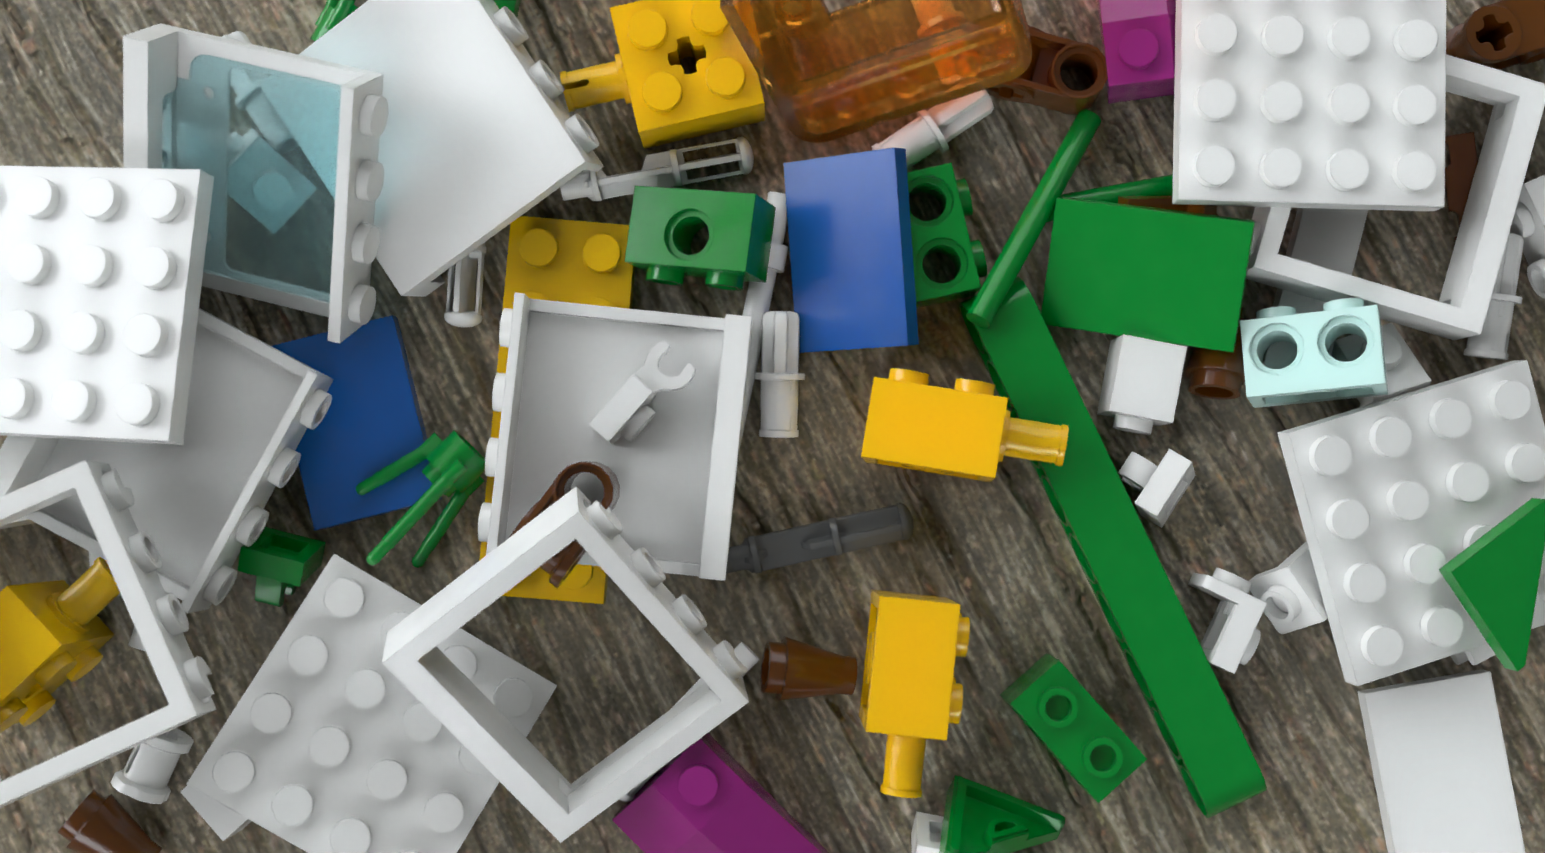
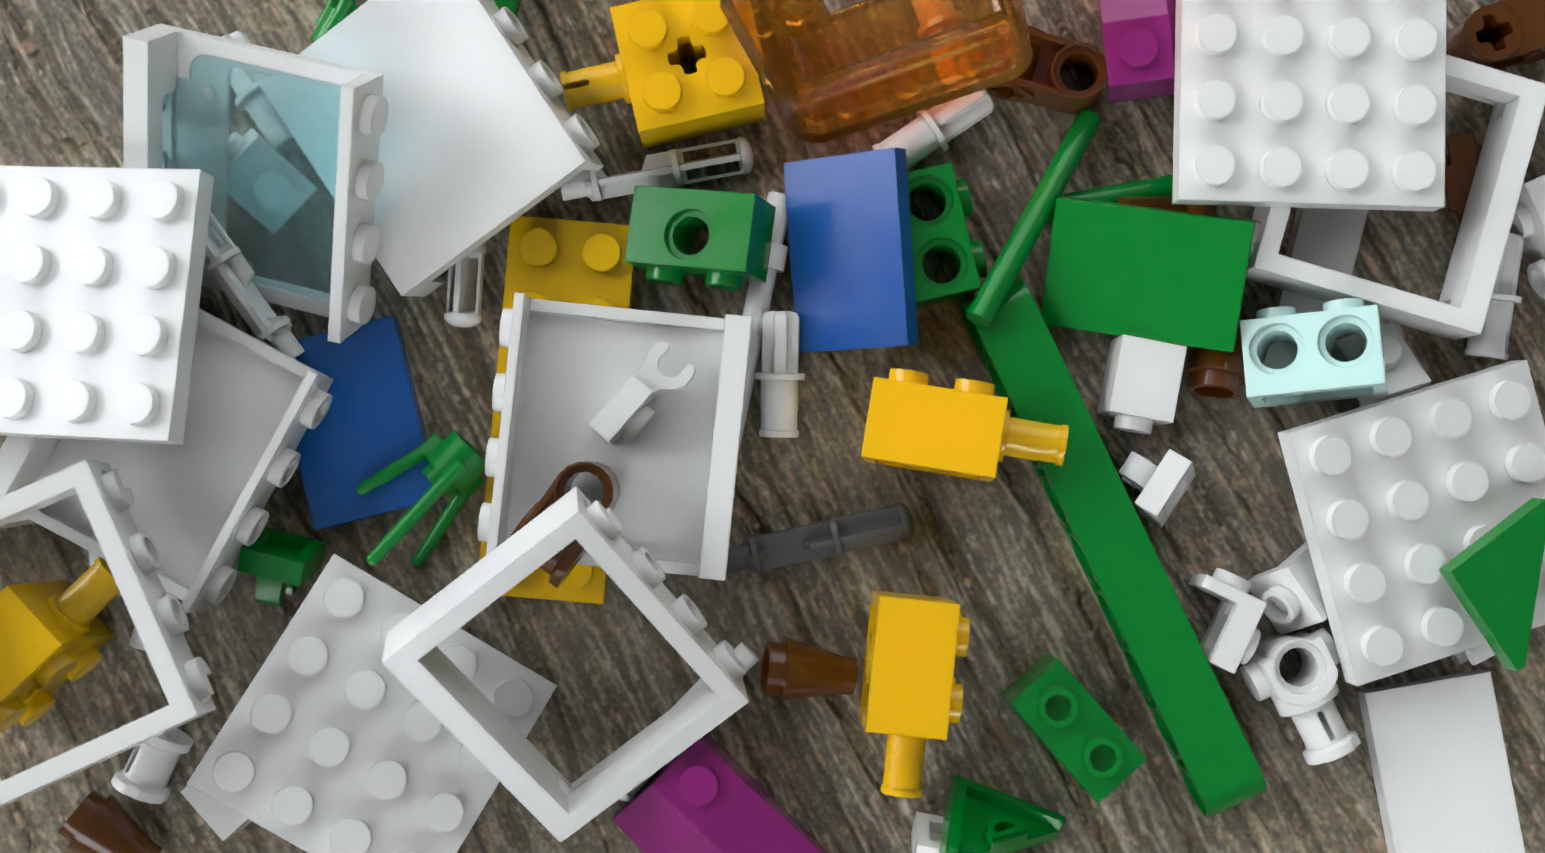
none -> white piece [204,211,305,358]
none -> white connector [1240,628,1361,766]

